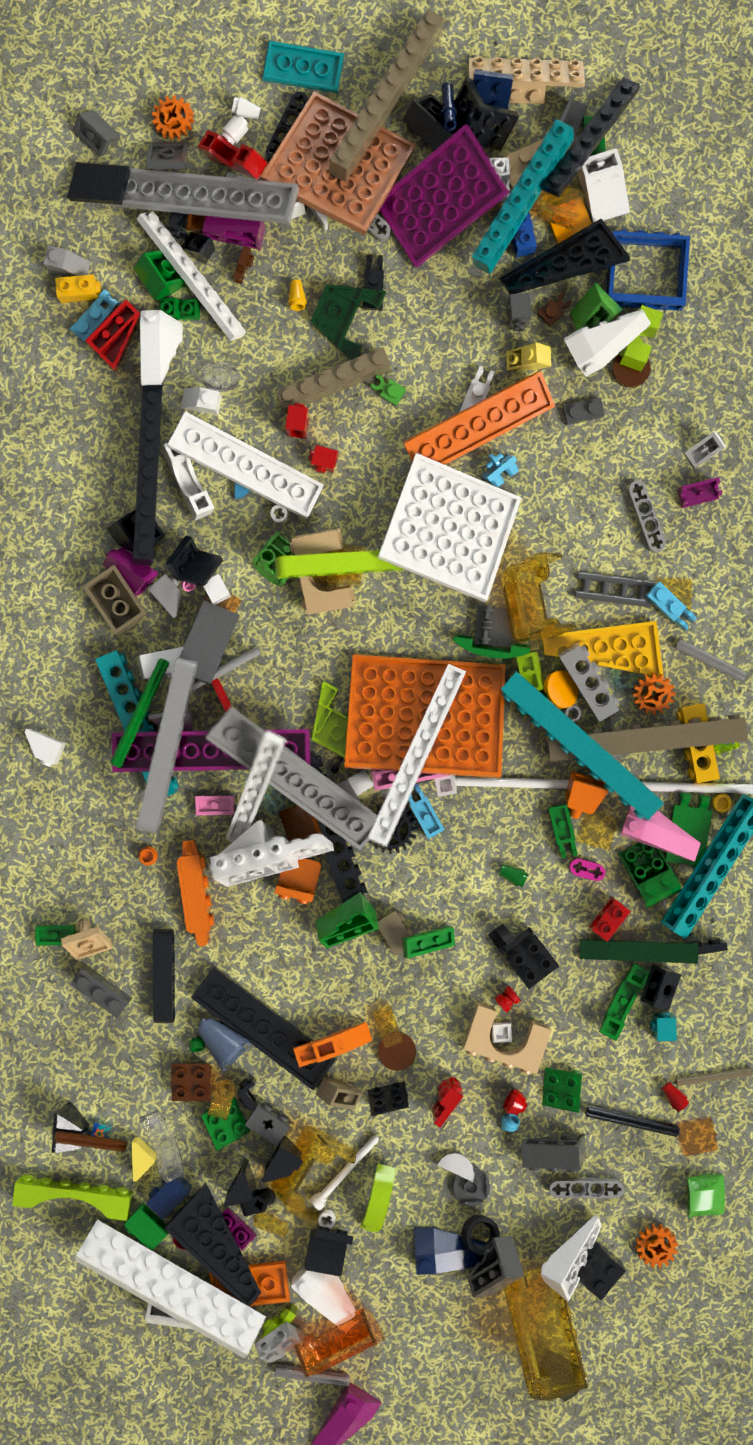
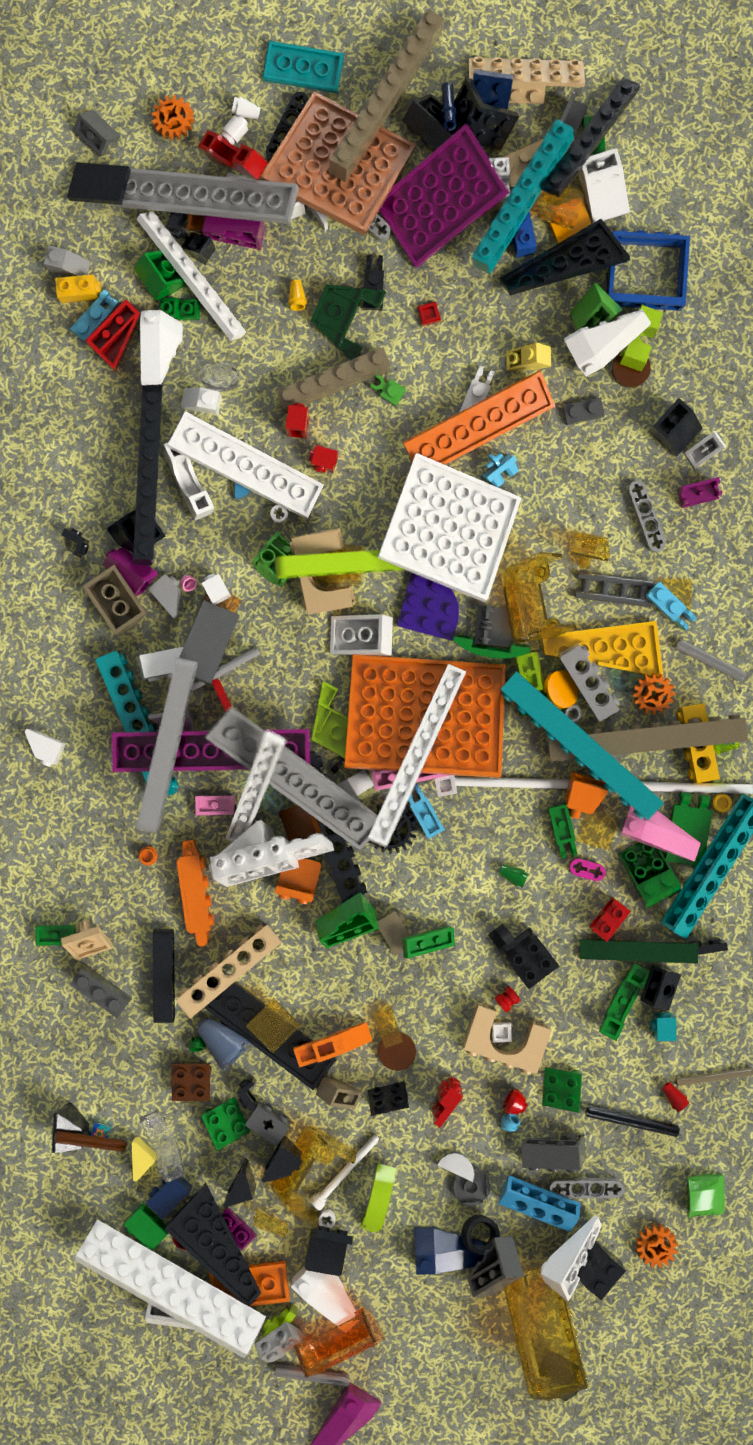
lime arch [12,1175,133,1221] -> none
green axle [110,659,169,767] -> none
dark grey plate [146,142,188,171] -> none
black bracket [166,536,223,586] -> none
clear yellow piece [208,1079,235,1120] -> none
reddish brown plate [233,246,254,284] -> none
black piece [239,1187,276,1216] -> none
dark grey brick [506,293,532,332] -> none
reddish brown plate [537,292,572,327] -> none
clear orange piece [679,1118,718,1156] -> none
none -> black bracket [61,528,89,558]
none -> tan brick [175,924,282,1019]
none -> clear yellow tile [246,998,300,1053]
none -> white slope [330,614,393,656]
none -> dark purple plate [397,572,459,641]
none -> red tile [417,301,441,326]
none -> dark azure brick [498,1175,581,1232]
none -> clear yellow tile [569,531,610,569]
none -> black slope [648,398,702,457]

